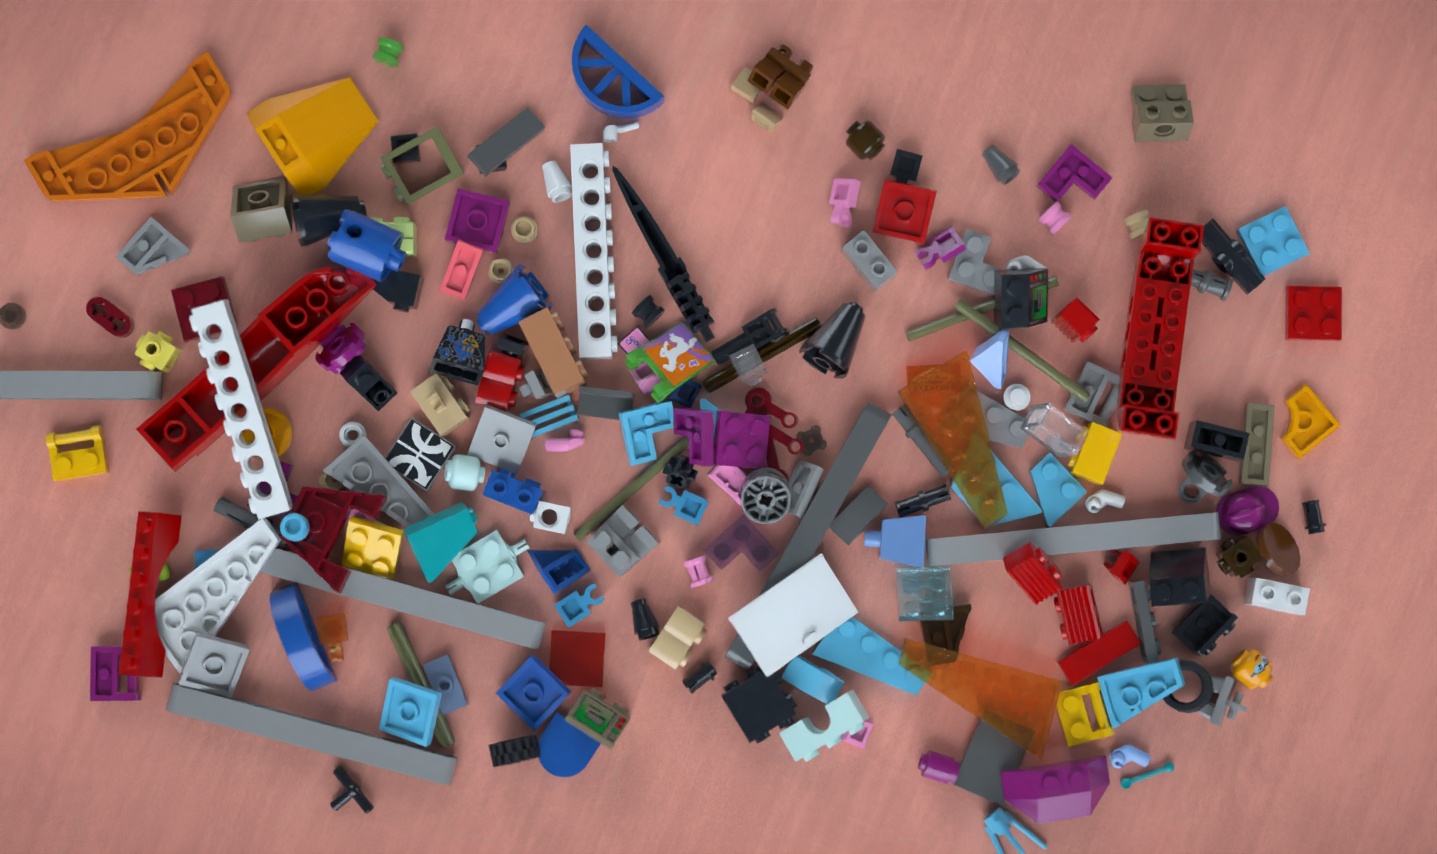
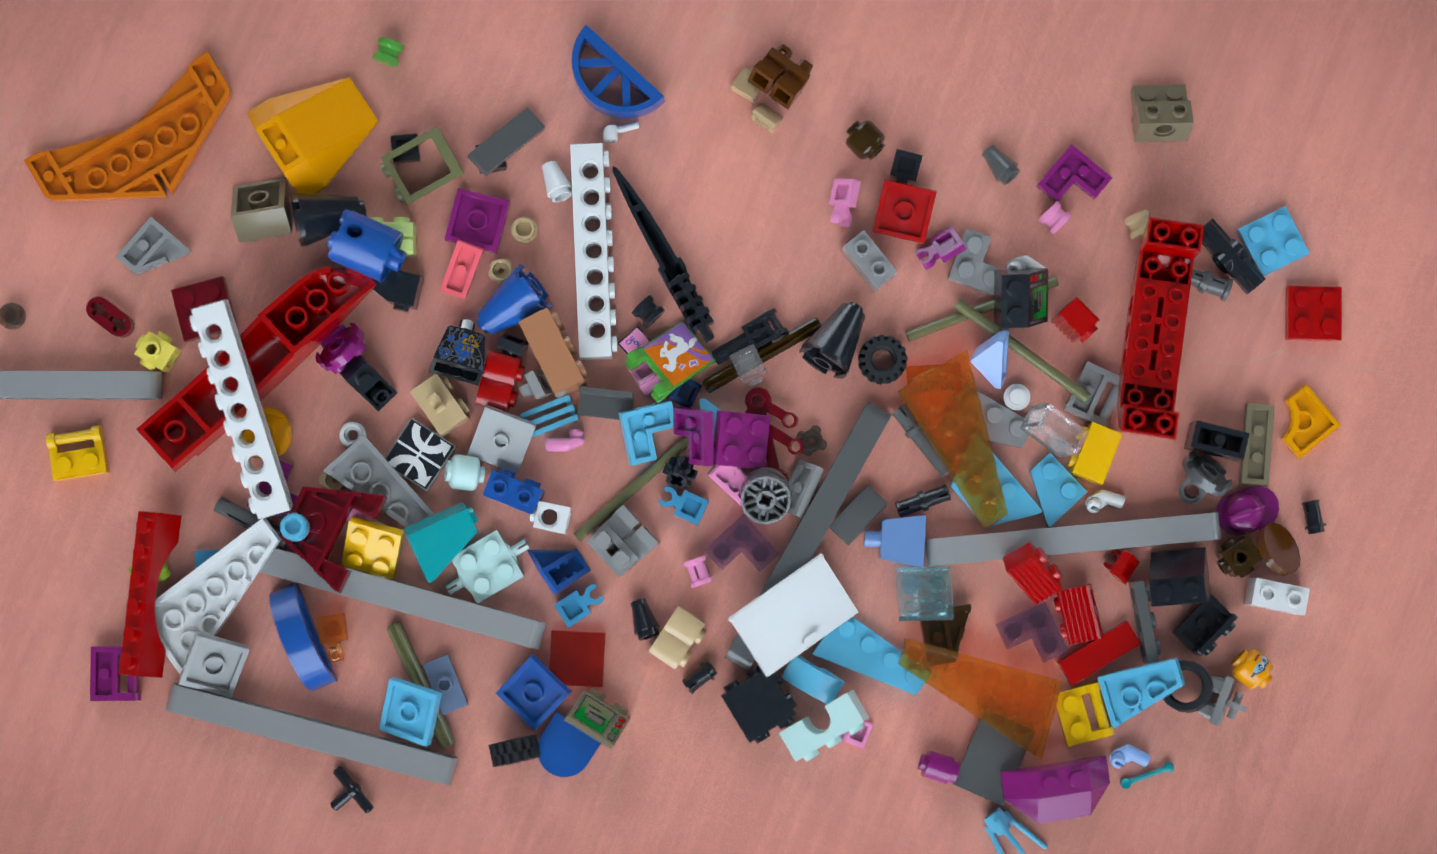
none -> black tyre [858,335,908,385]
none -> clear purple plate [995,602,1068,663]

